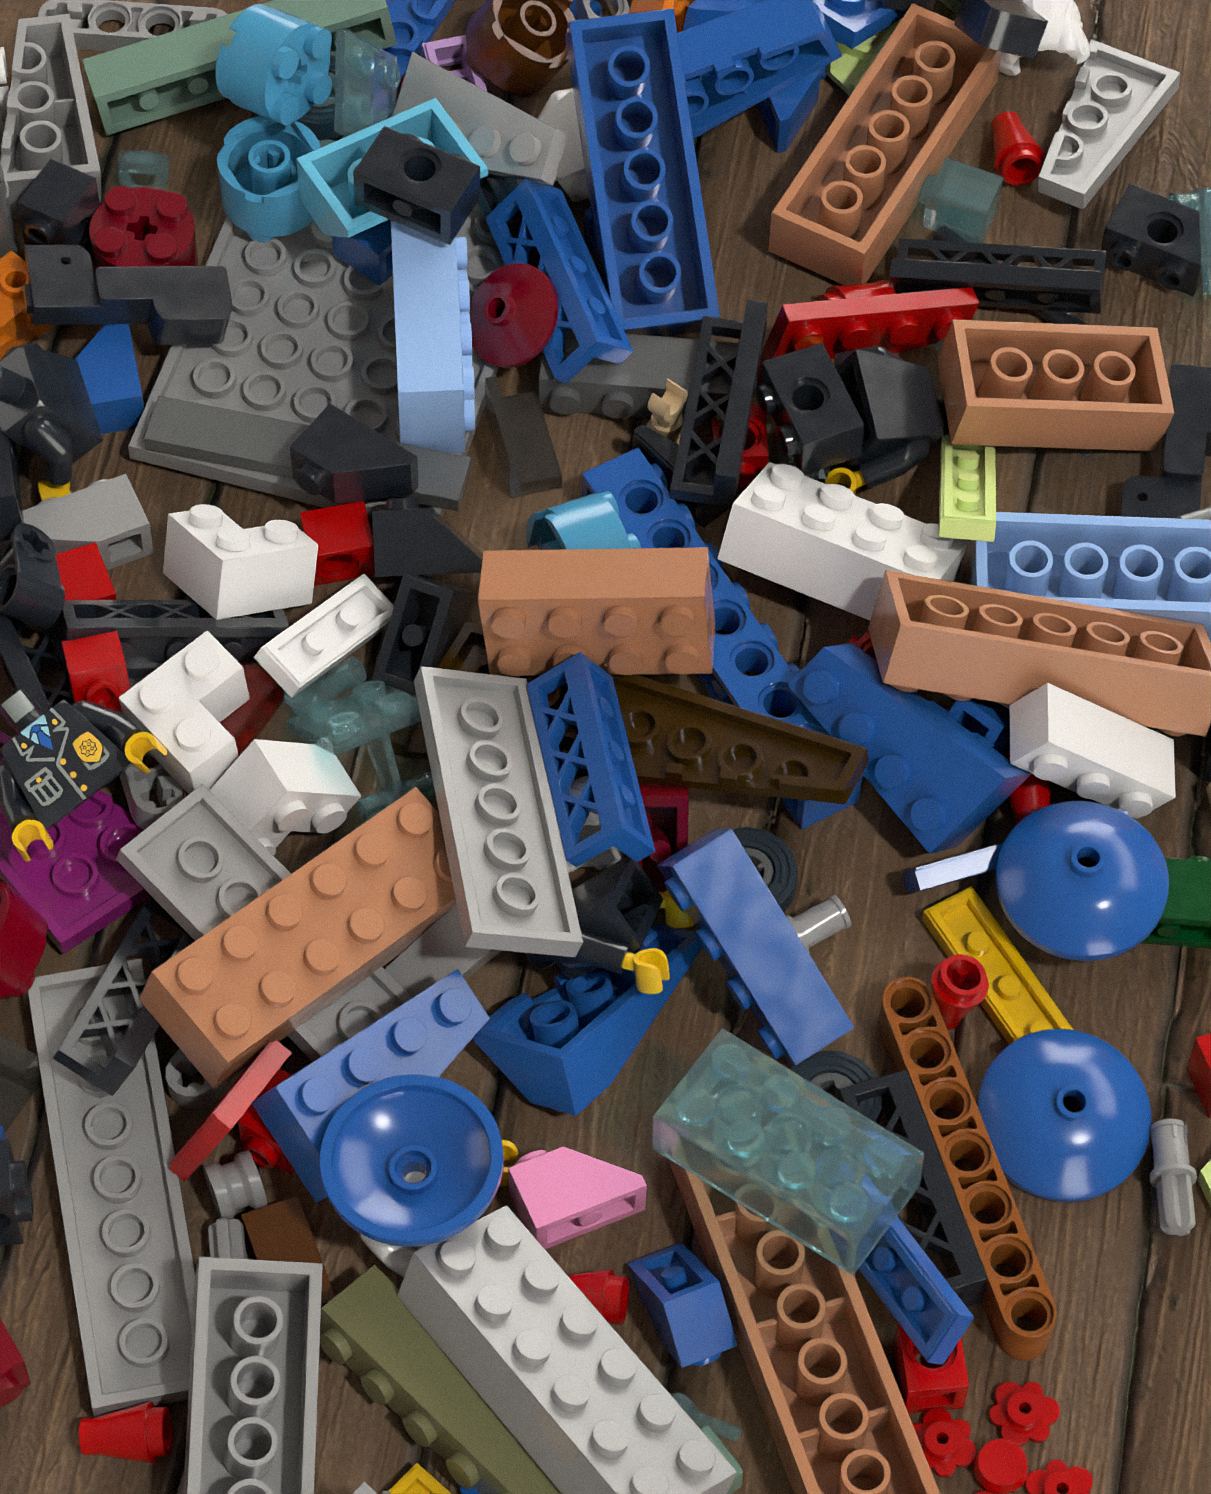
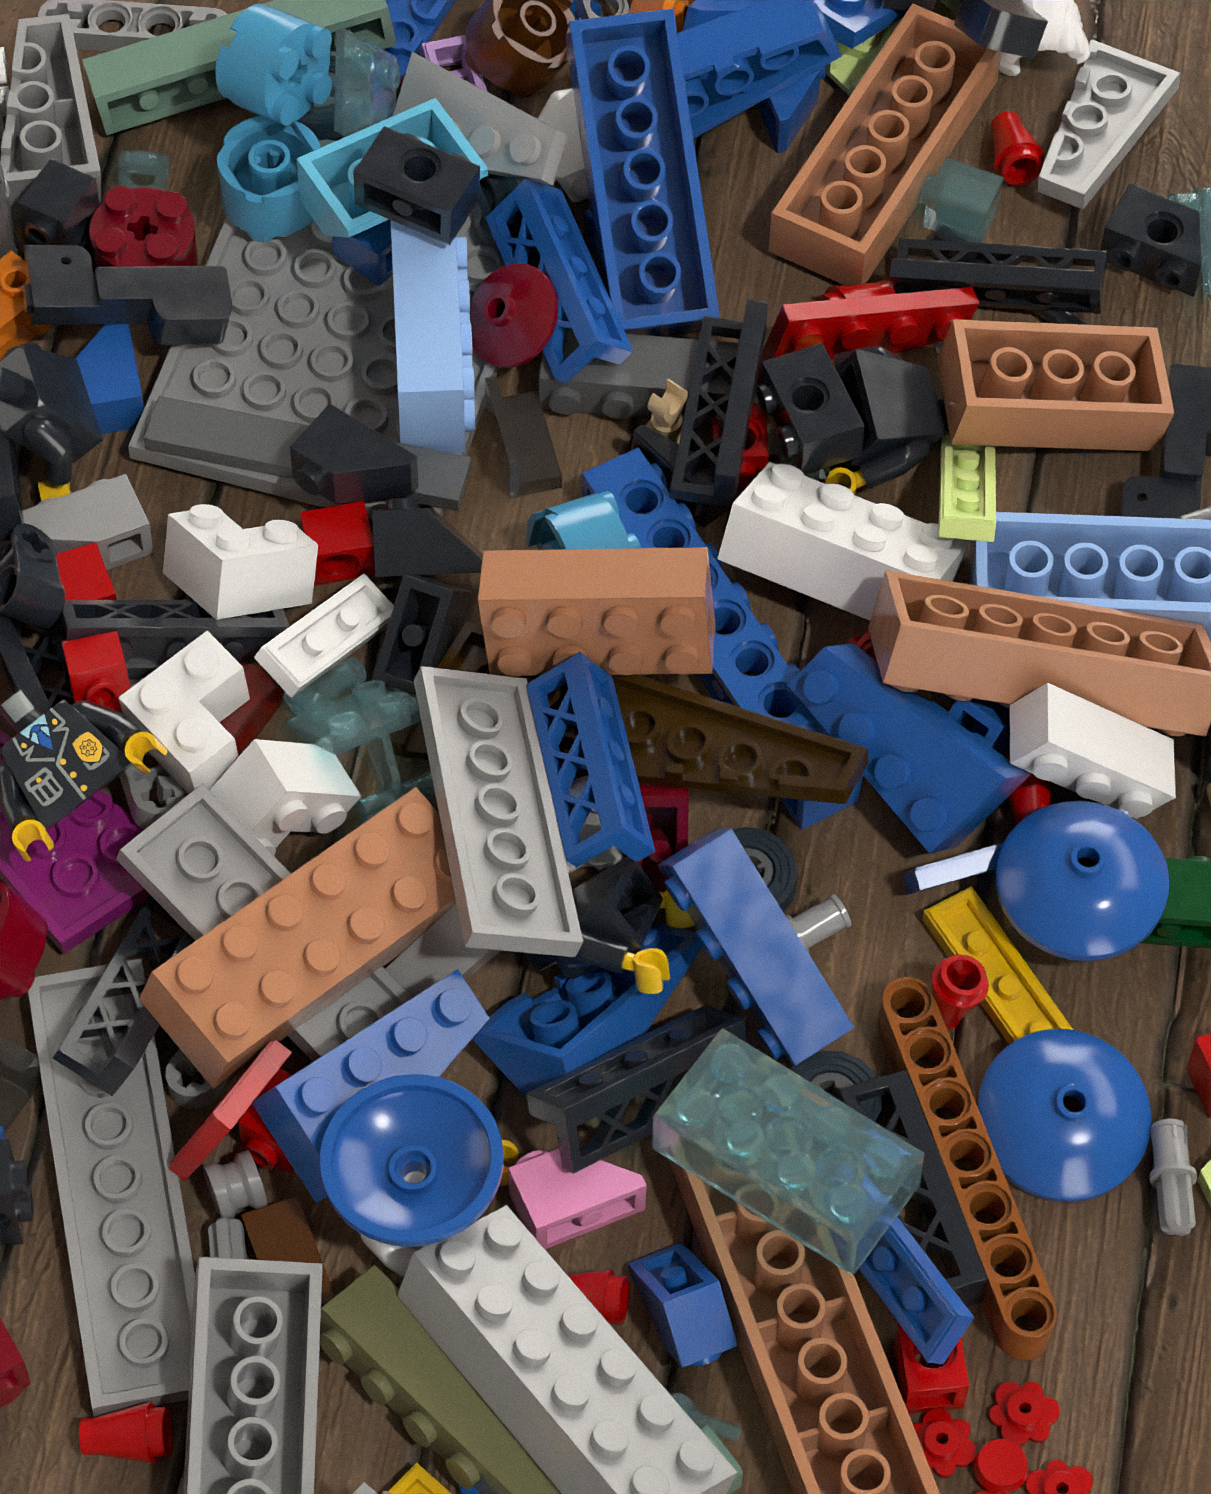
none -> black fence [526,1005,753,1174]

